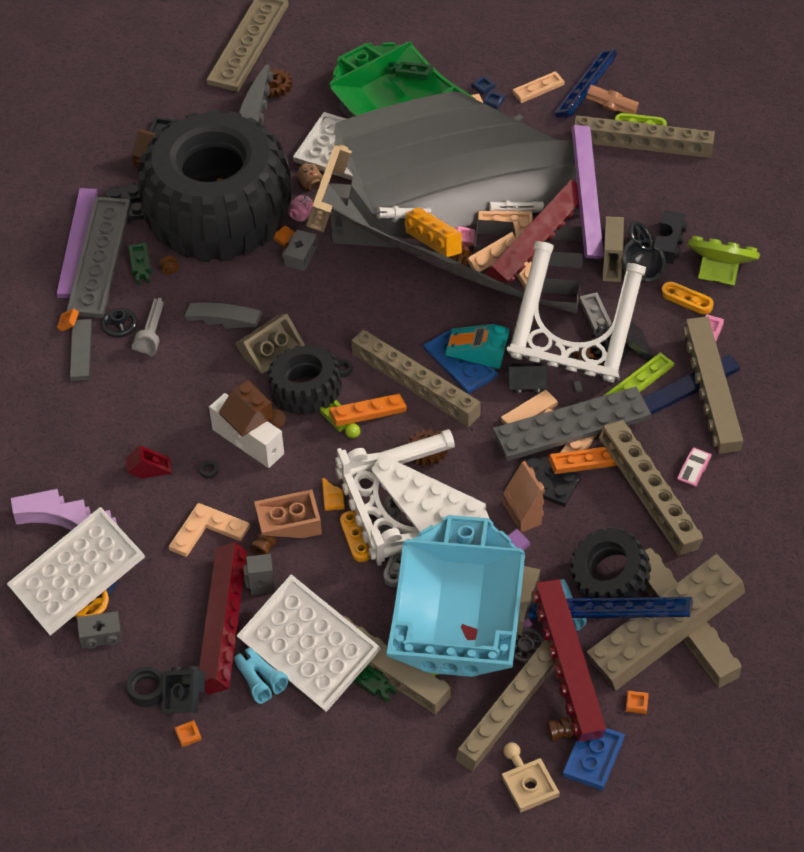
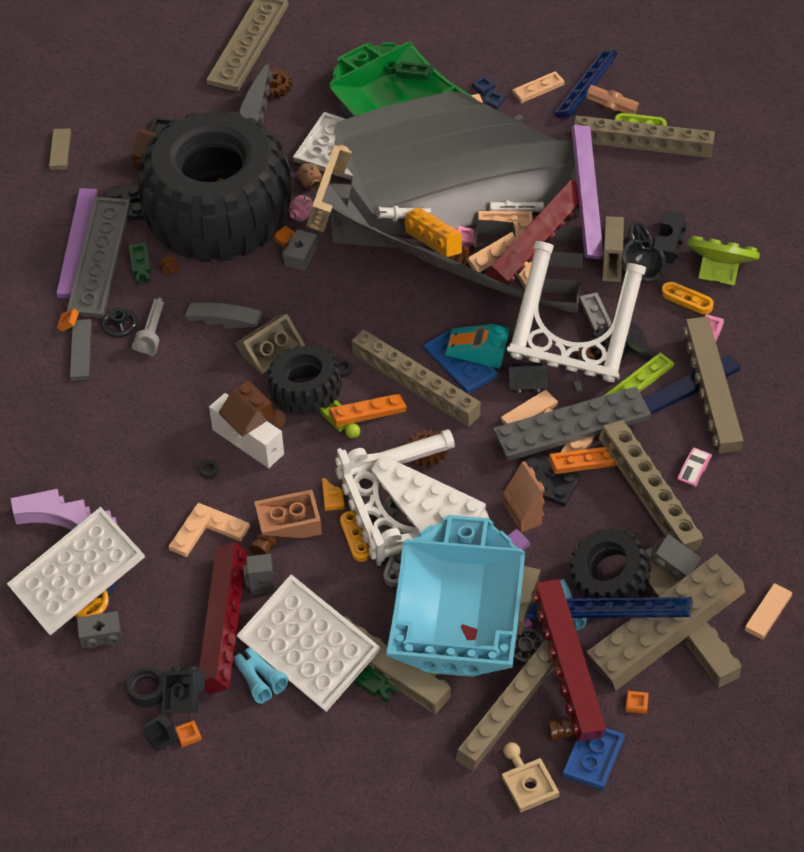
dark red slope [125,445,172,479] -> none
none -> dark tan tile [49,128,71,170]
none -> black panel [142,714,179,751]
none -> dark grey slope [650,534,701,580]
none -> light nougat tile [745,583,792,639]

